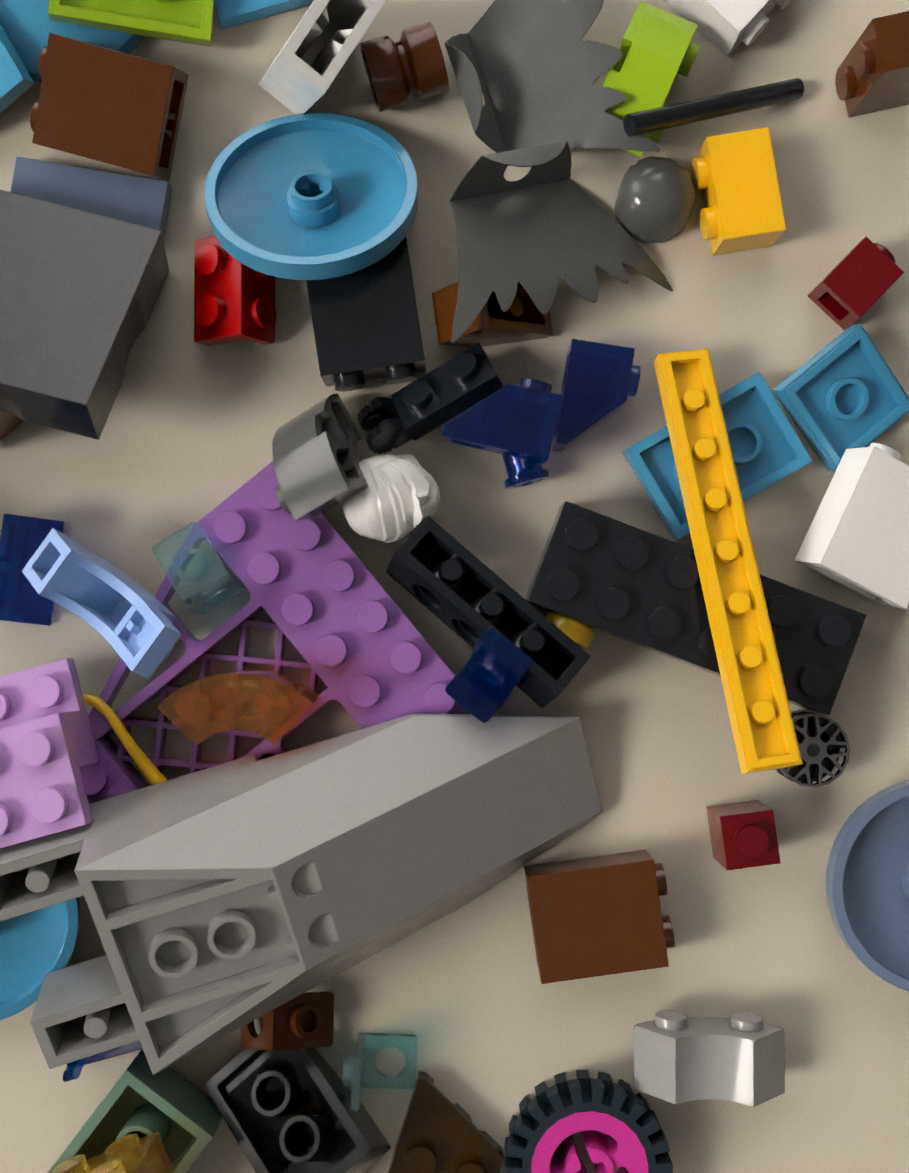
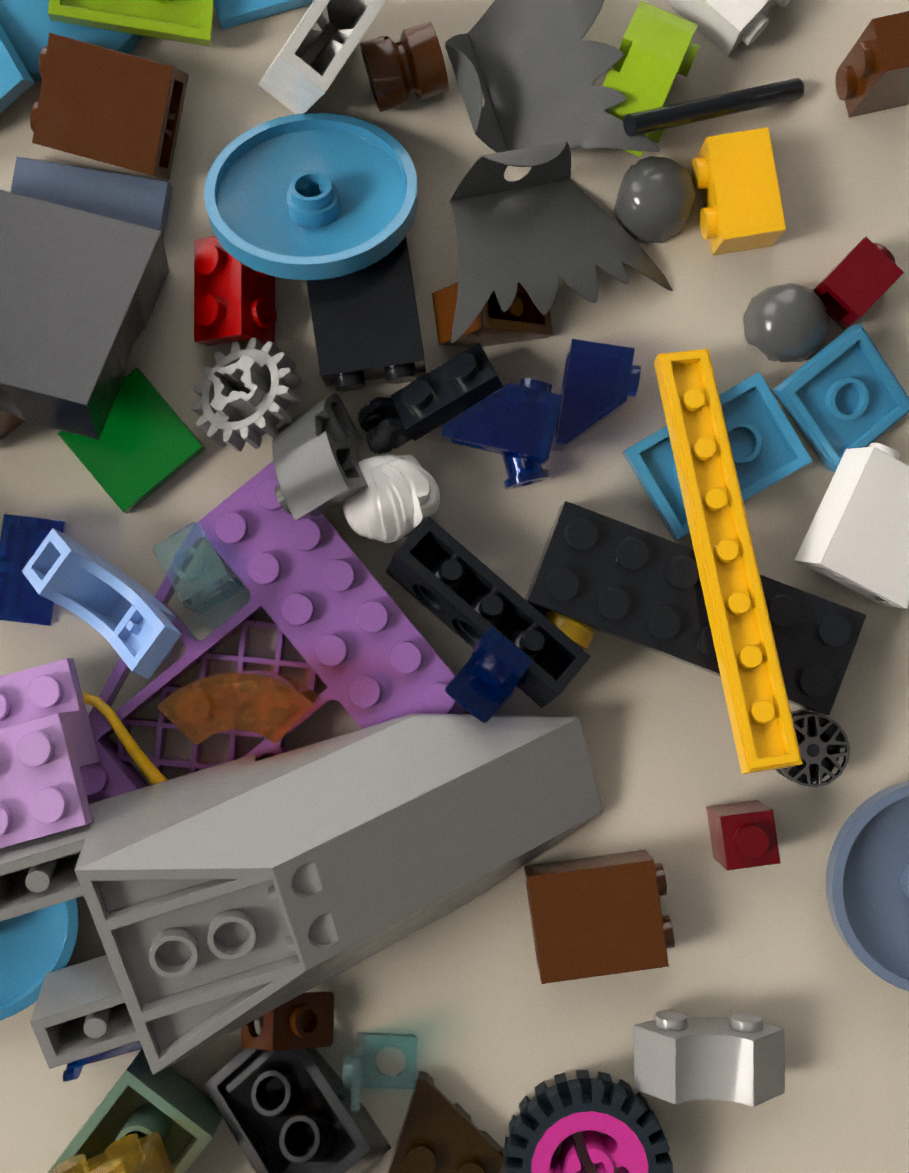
none -> green tile [57,368,206,514]
none -> light grey gear [191,338,302,452]
none -> dark grey hair [743,283,830,362]

